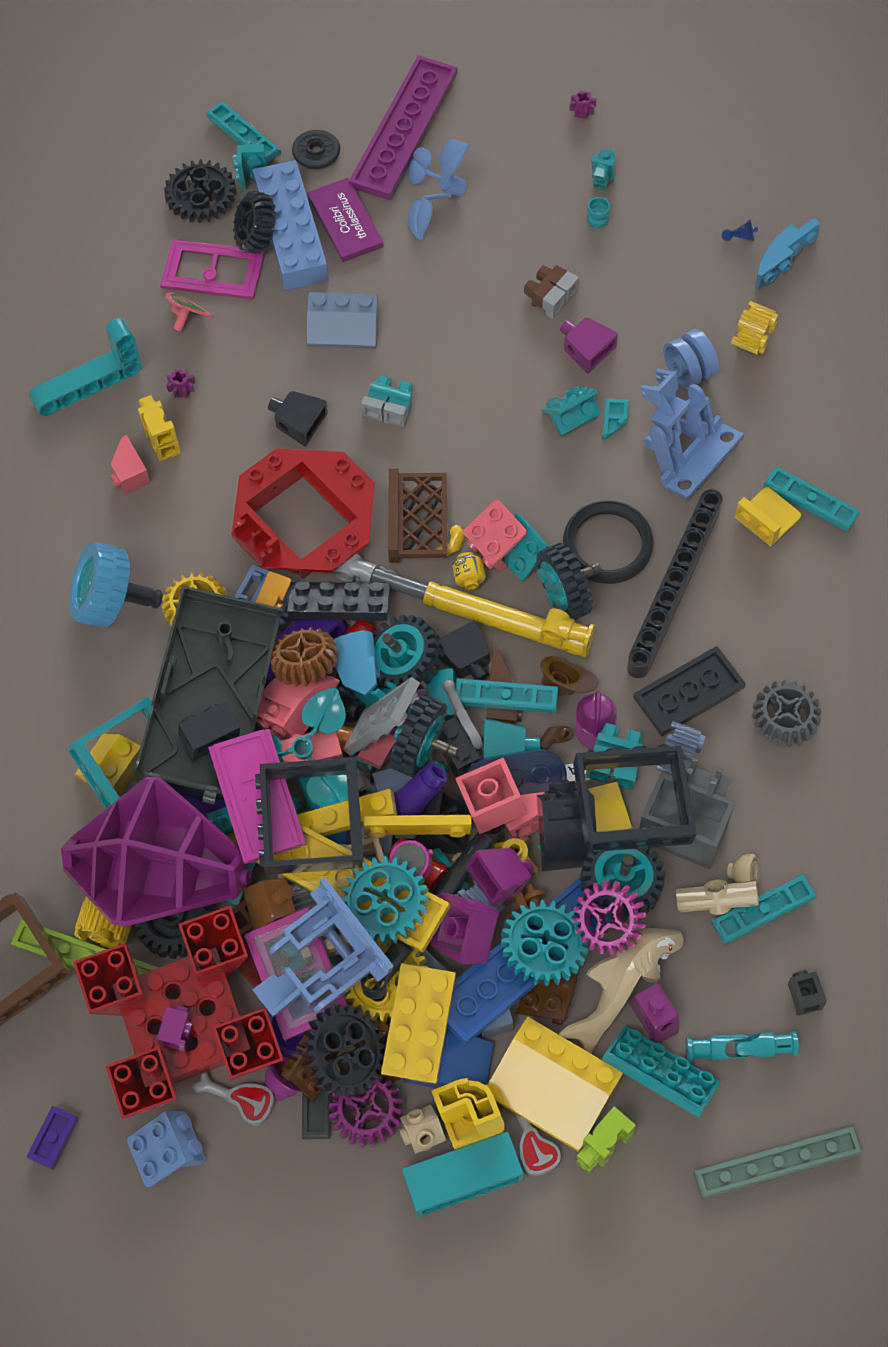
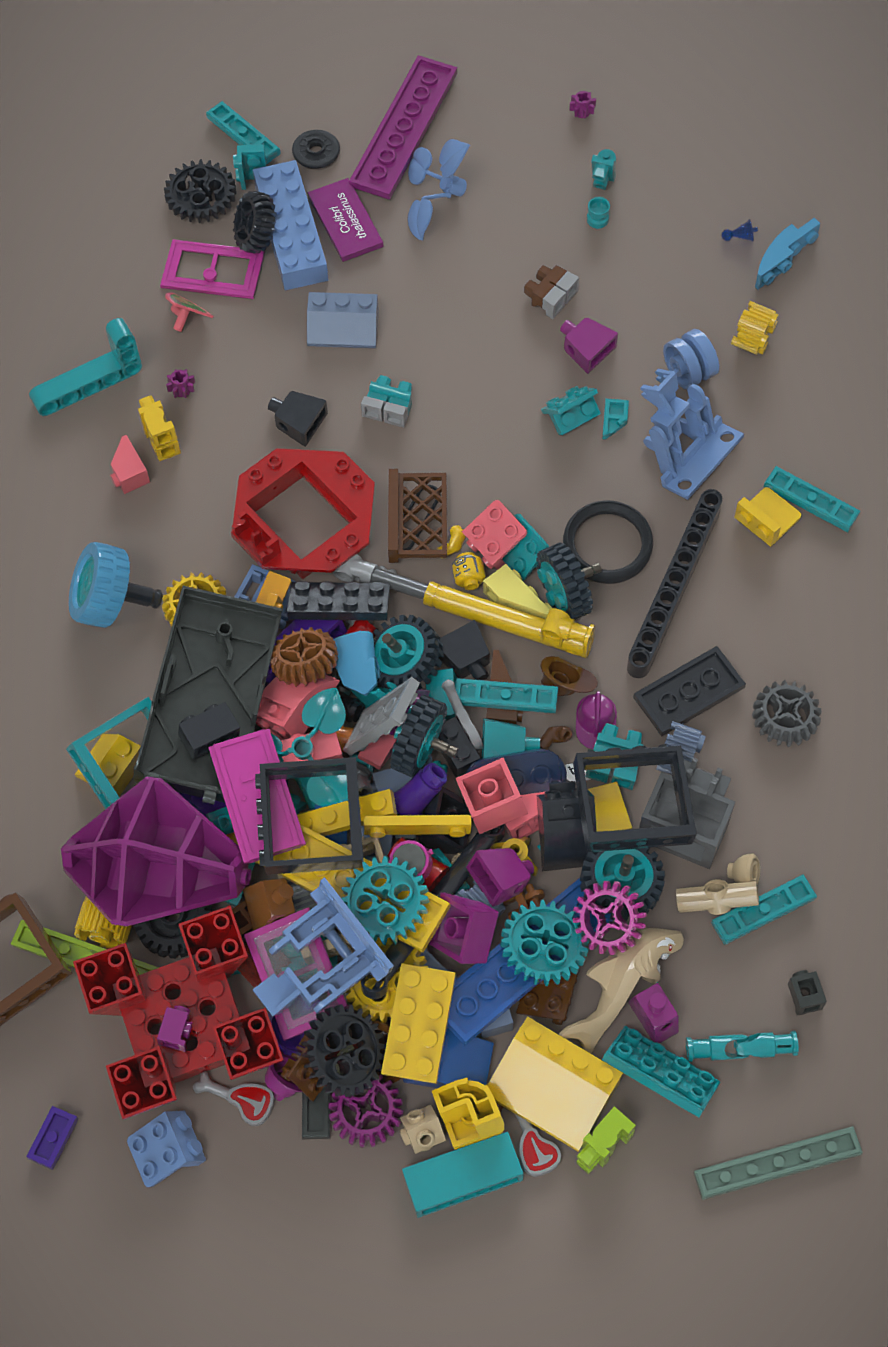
none -> light yellow slope [483,564,552,619]

